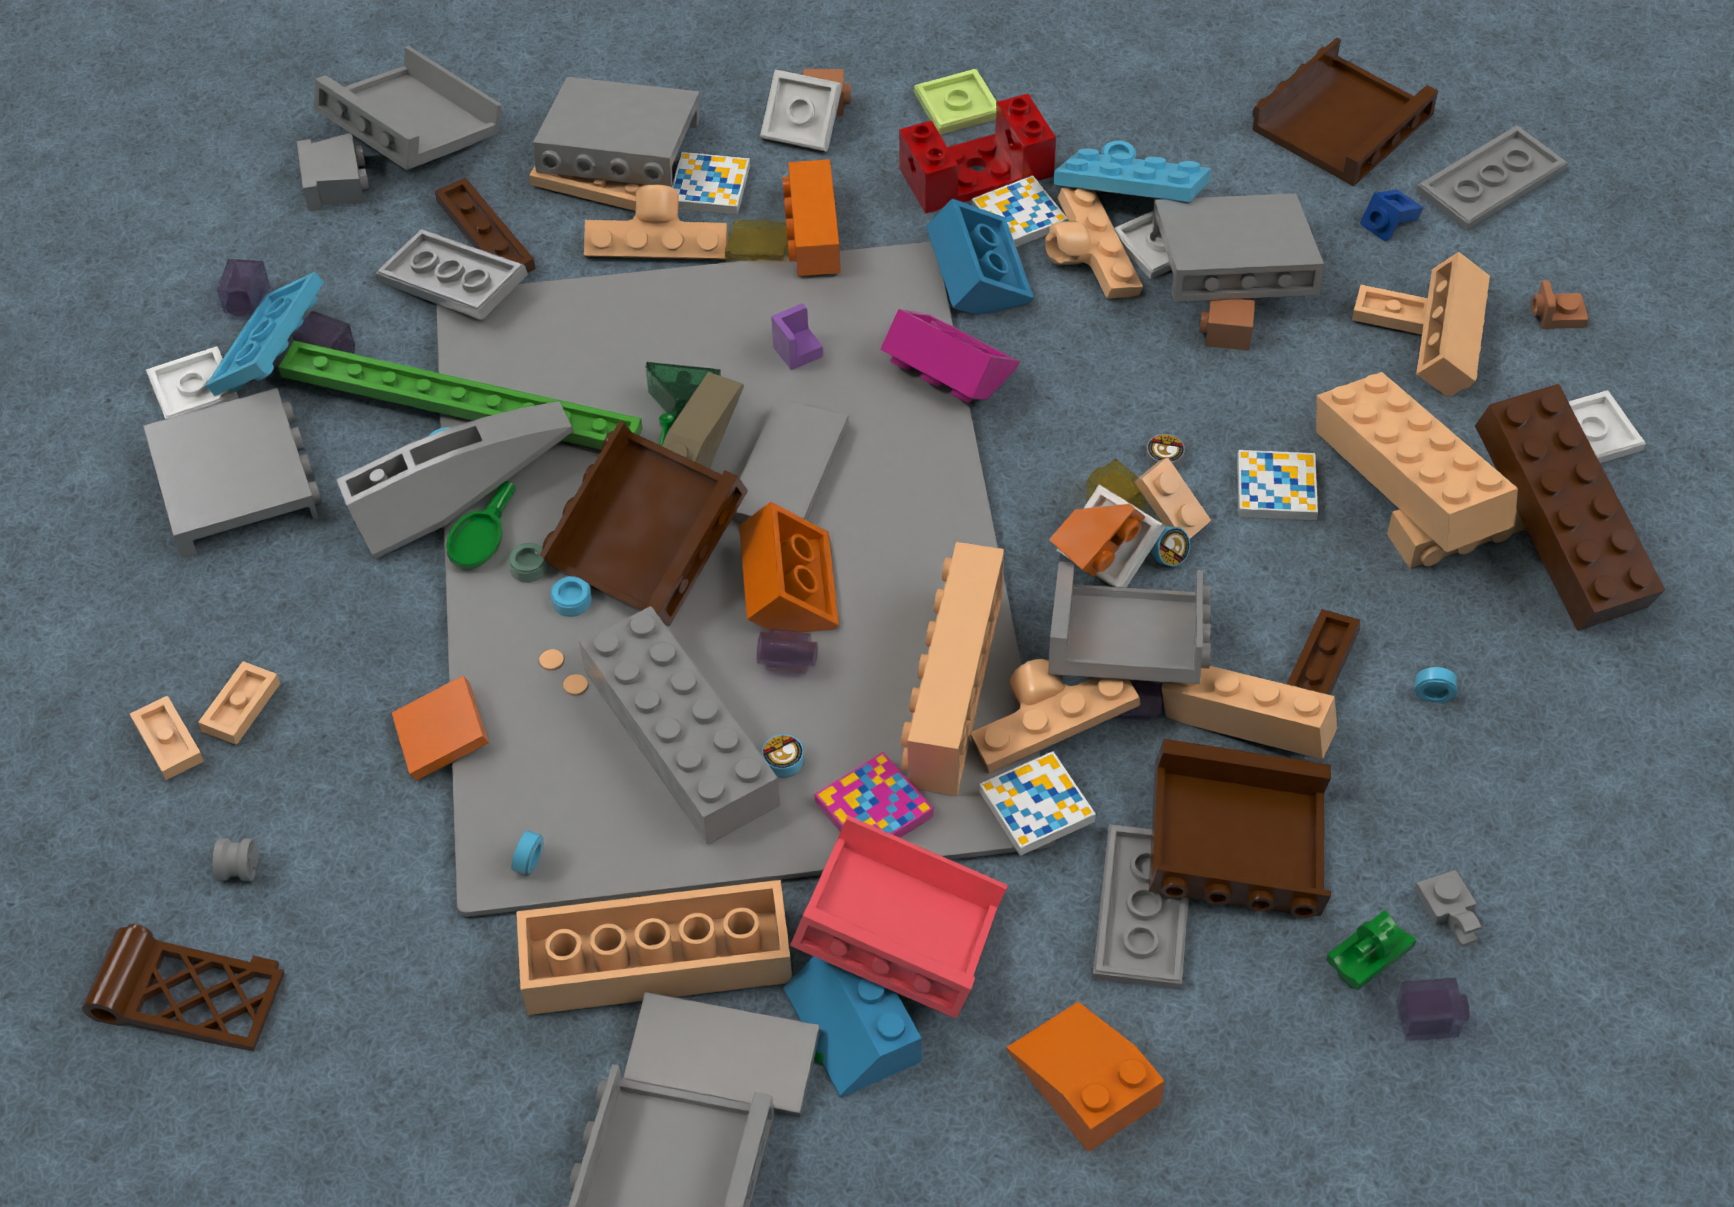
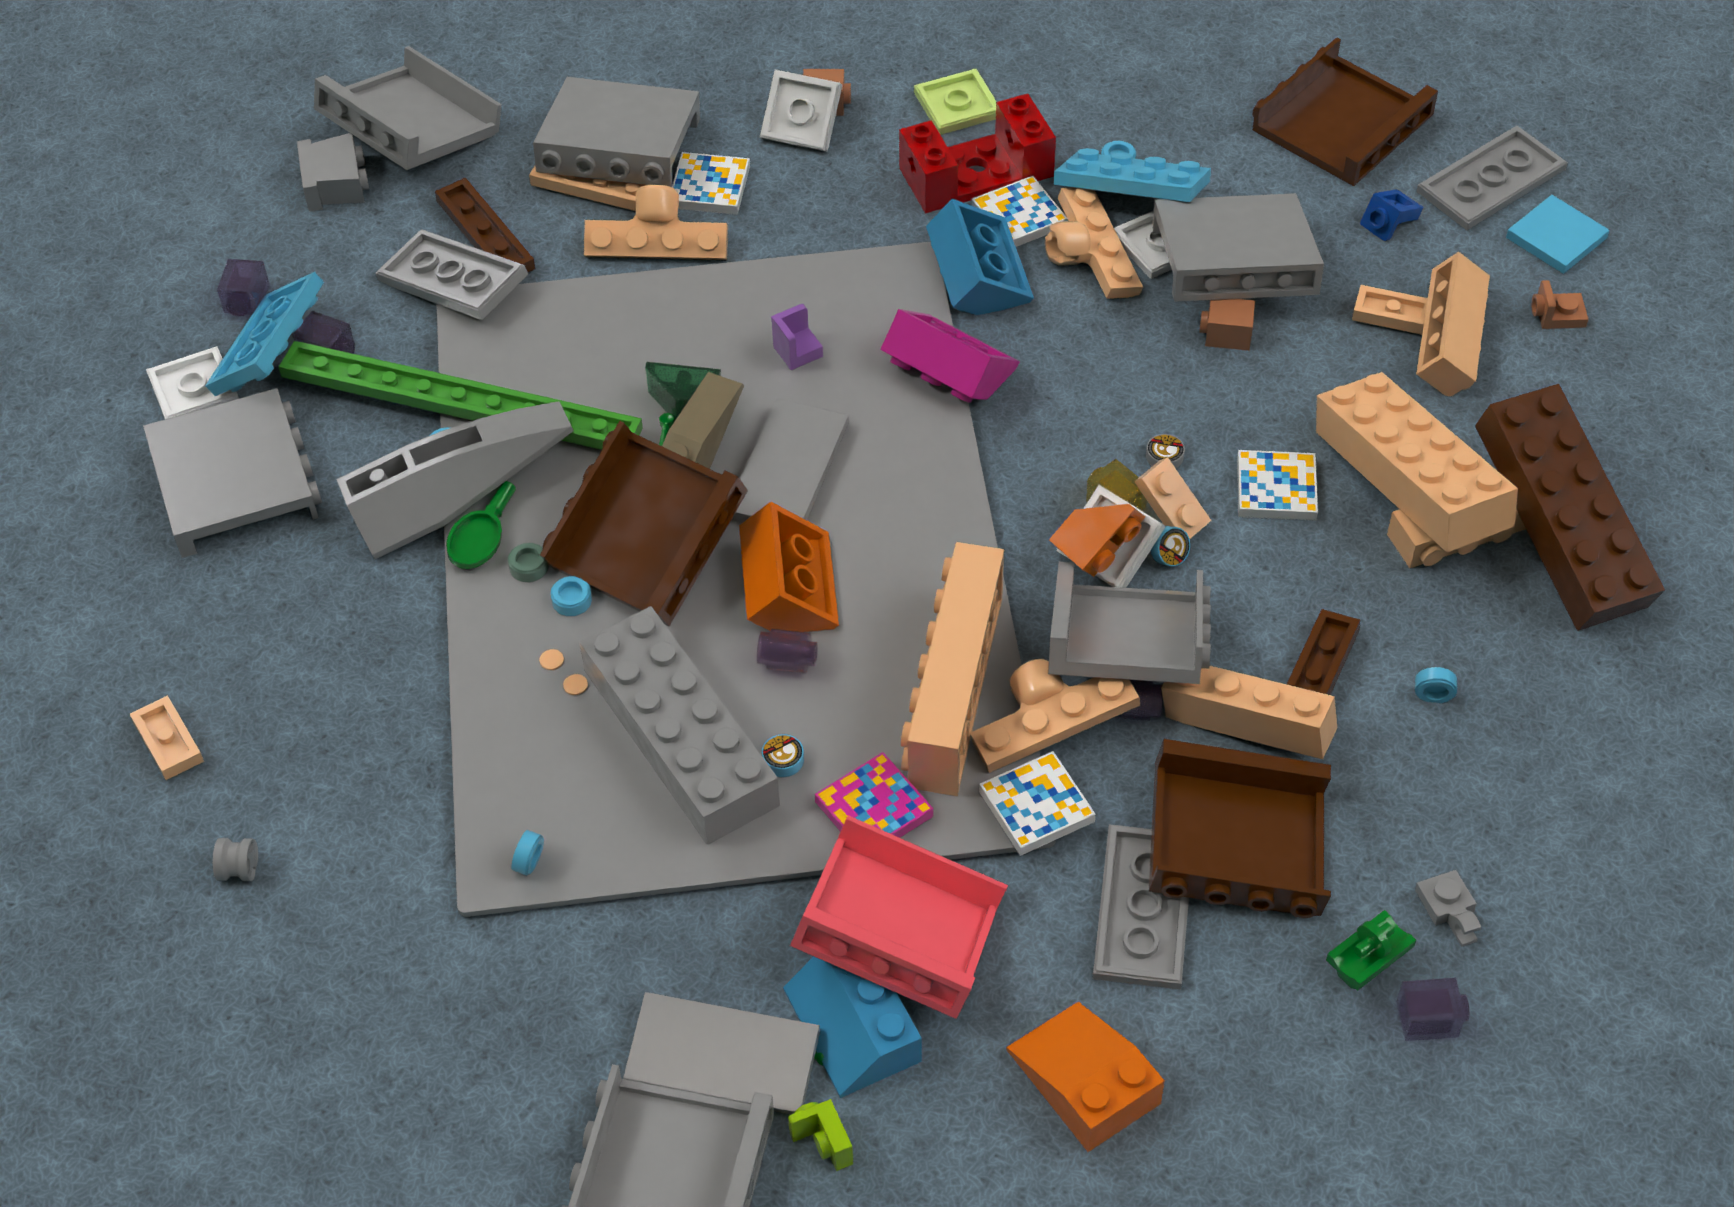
reddish brown piece [82,924,284,1052] -> none
light nougat plate [198,661,281,745] -> none
orange tile [392,675,489,781] -> none
light nougat brick [516,880,792,1015] -> none
clear yellow piece [725,219,788,261] -> none
orange brick [782,159,841,276] -> none
white tile [1569,390,1646,463] -> none
none -> lime bracket [788,1099,853,1171]
none -> medium azure tile [1506,195,1609,274]

